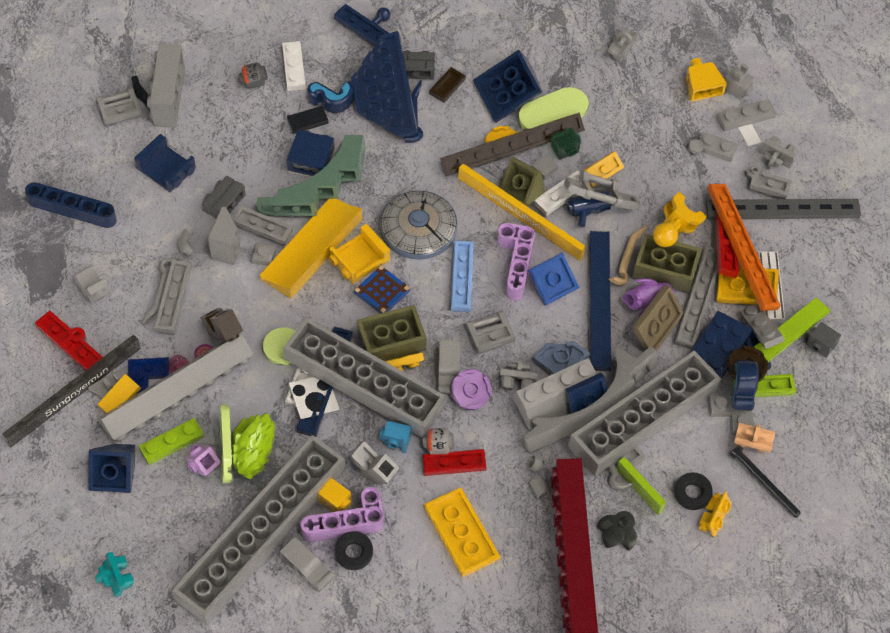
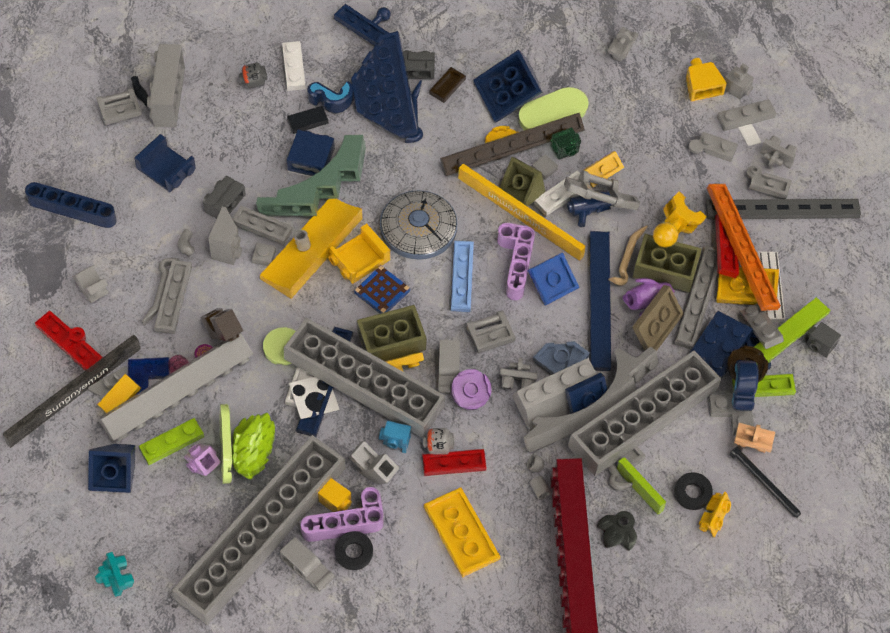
none -> light grey hinge [294,230,311,251]

